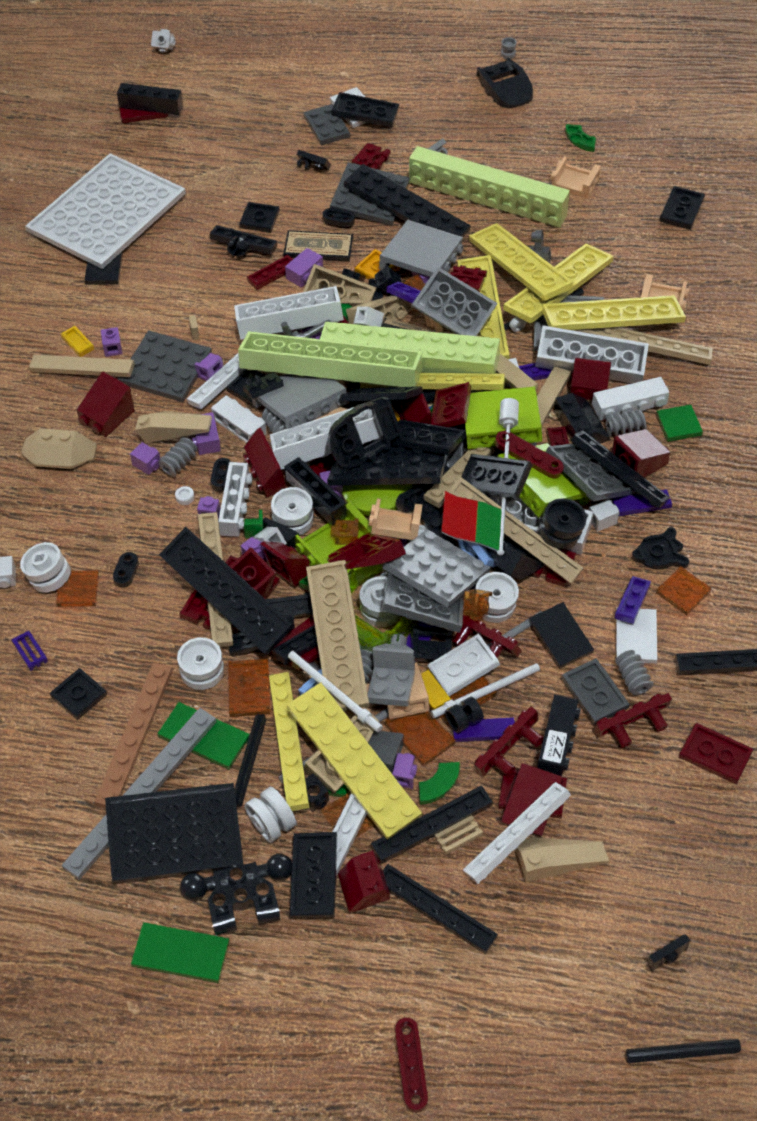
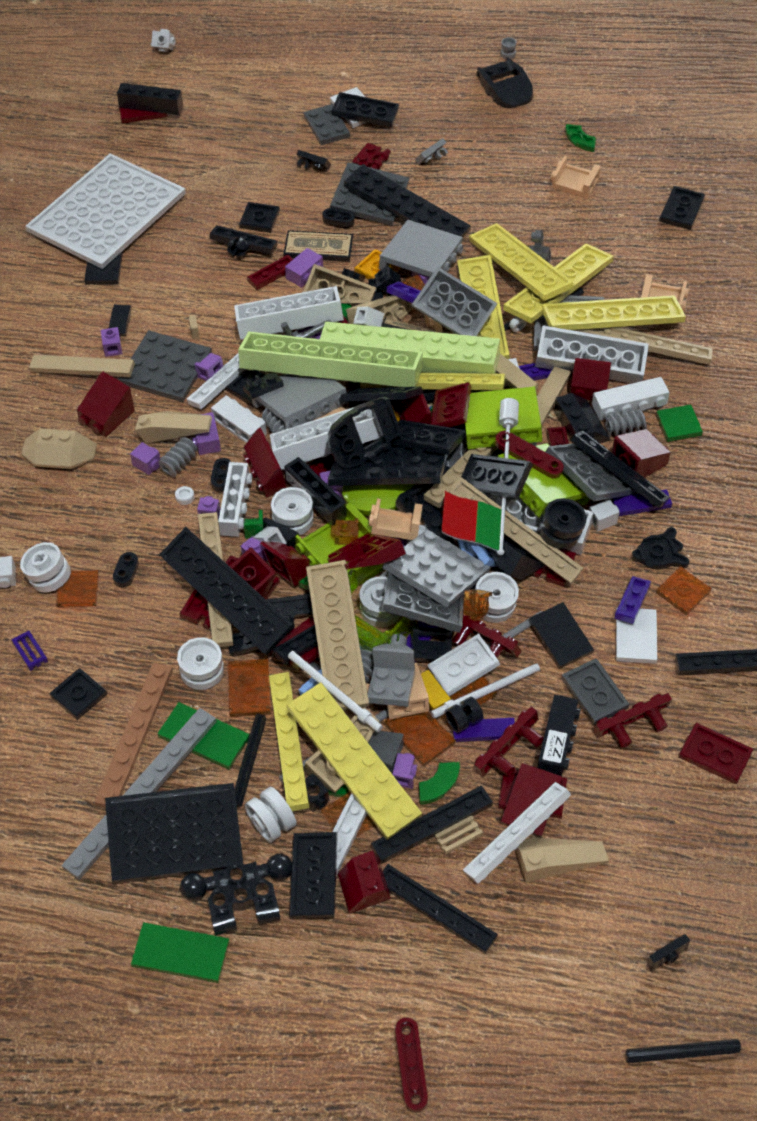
yellow tile [60,326,95,357] -> none
yellowish green brick [409,146,570,228] -> none
dark red plate [450,265,487,292] -> none
light grey piece [615,650,654,695] -> none
none -> black slope [109,304,132,336]

